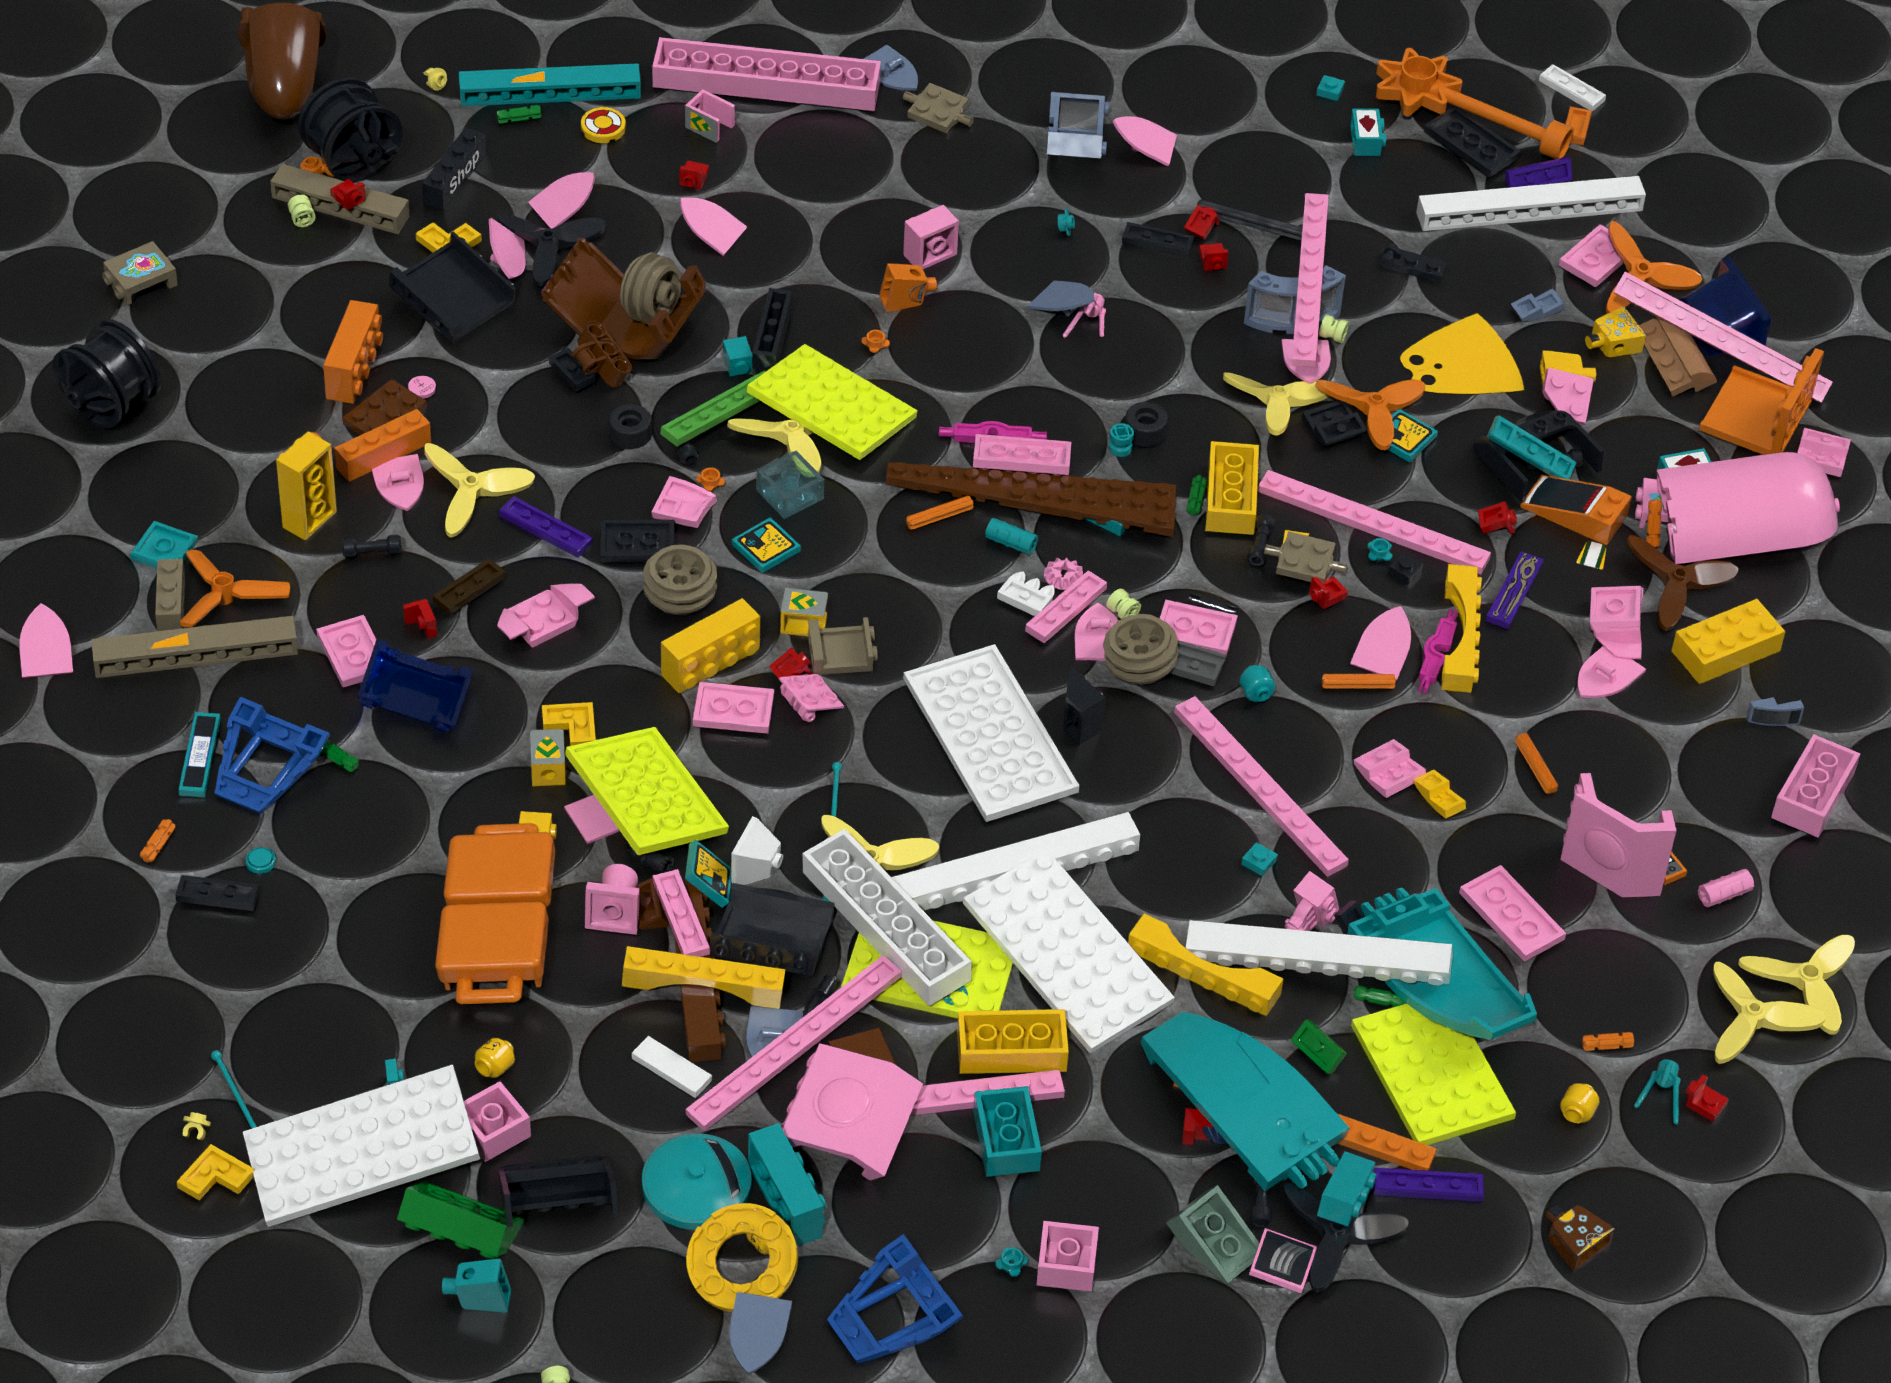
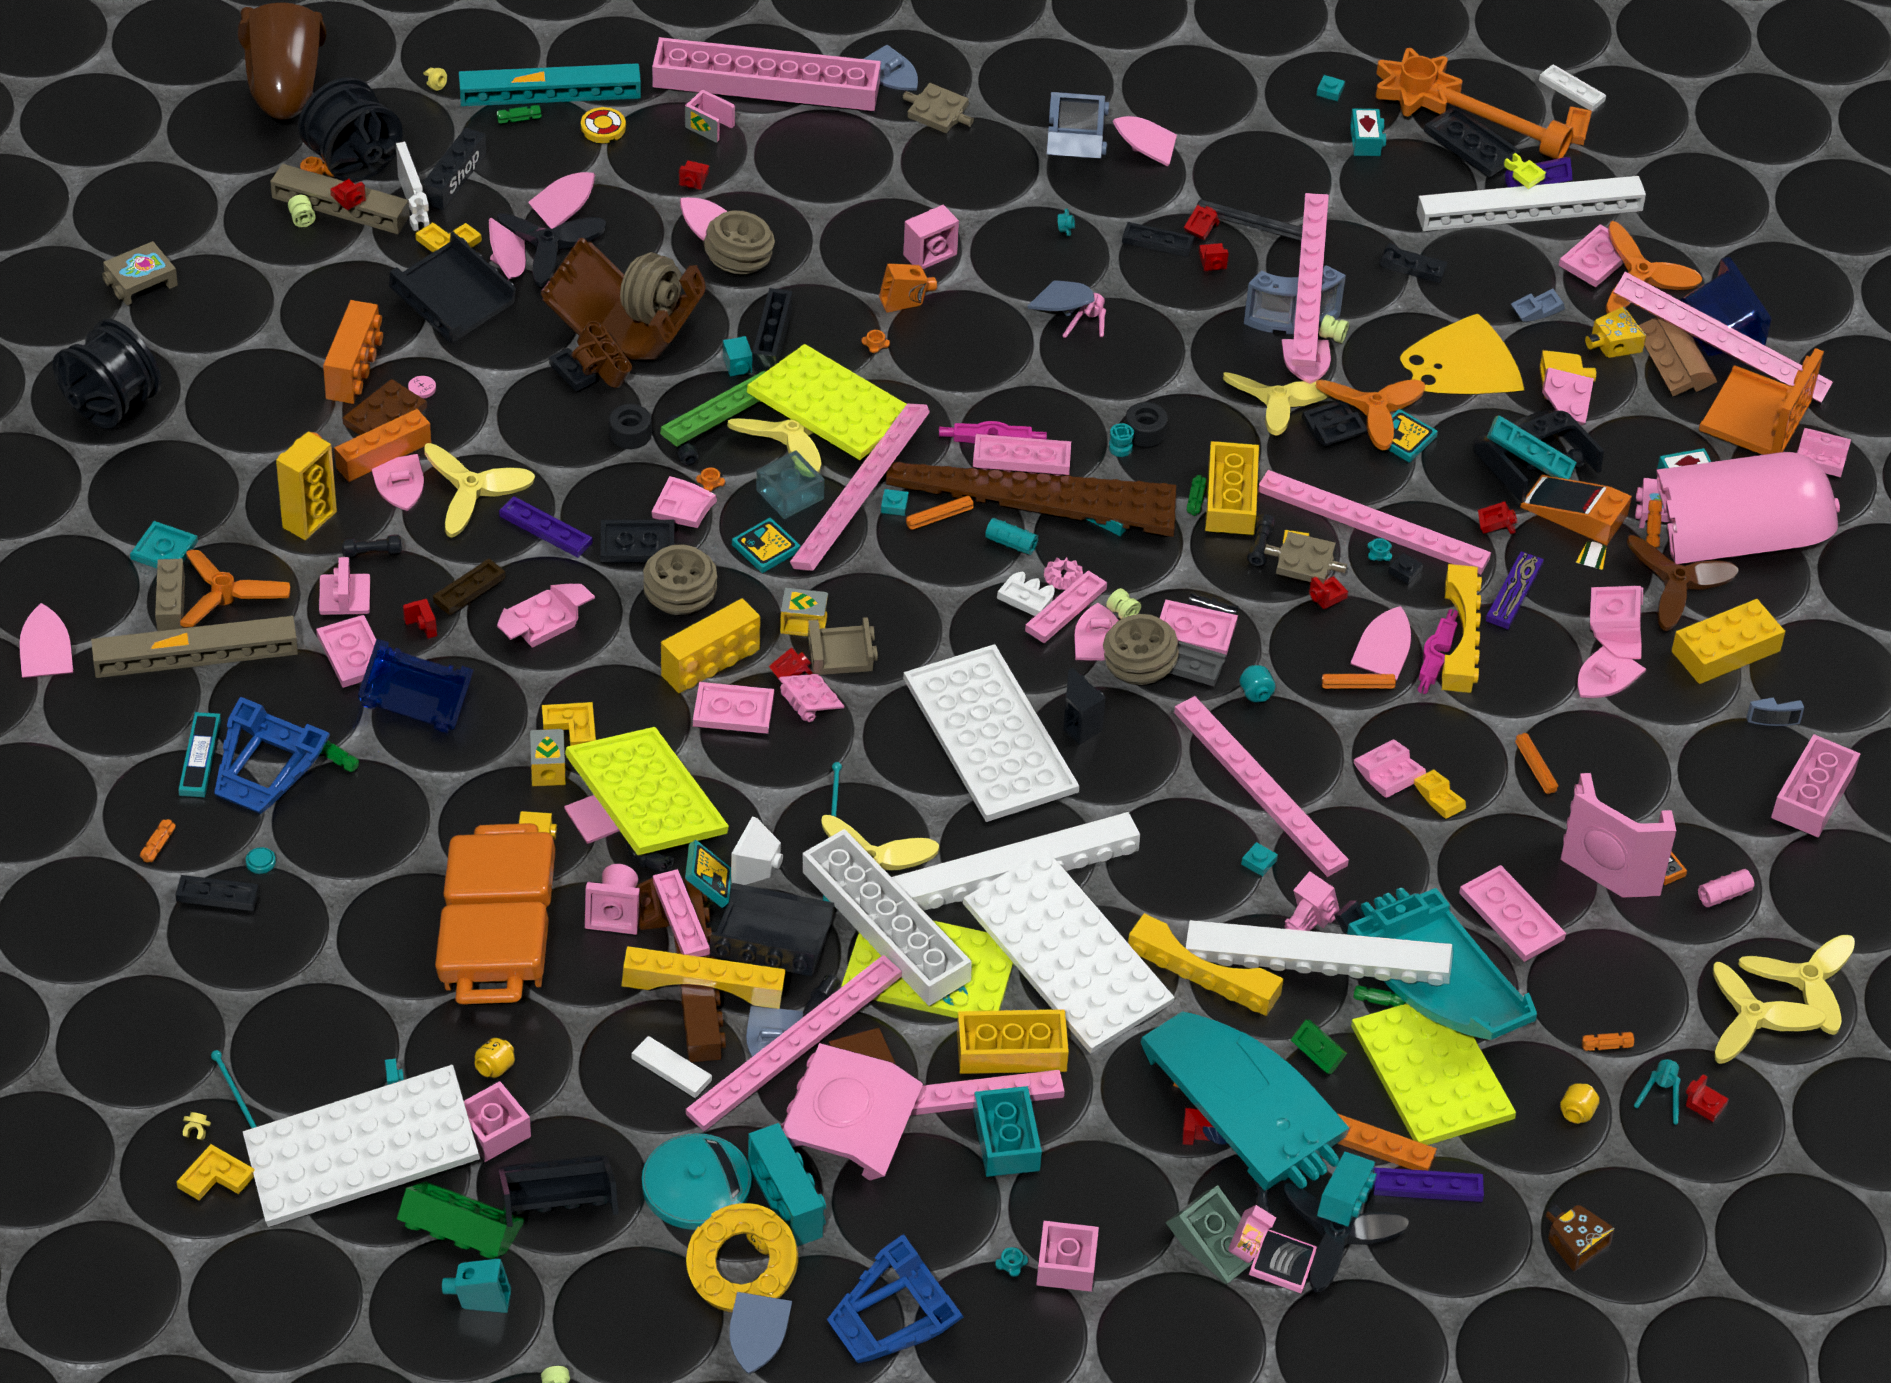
none -> bright pink bracket [319,557,370,615]
none -> white tile [396,142,429,231]
none -> dark tan wheel [703,211,775,274]
none -> bright pink plate [790,404,930,571]
none -> teal plate [881,489,908,516]
none -> bright pink leg [1229,1205,1276,1263]
none -> neon yellow plate [1504,153,1546,189]

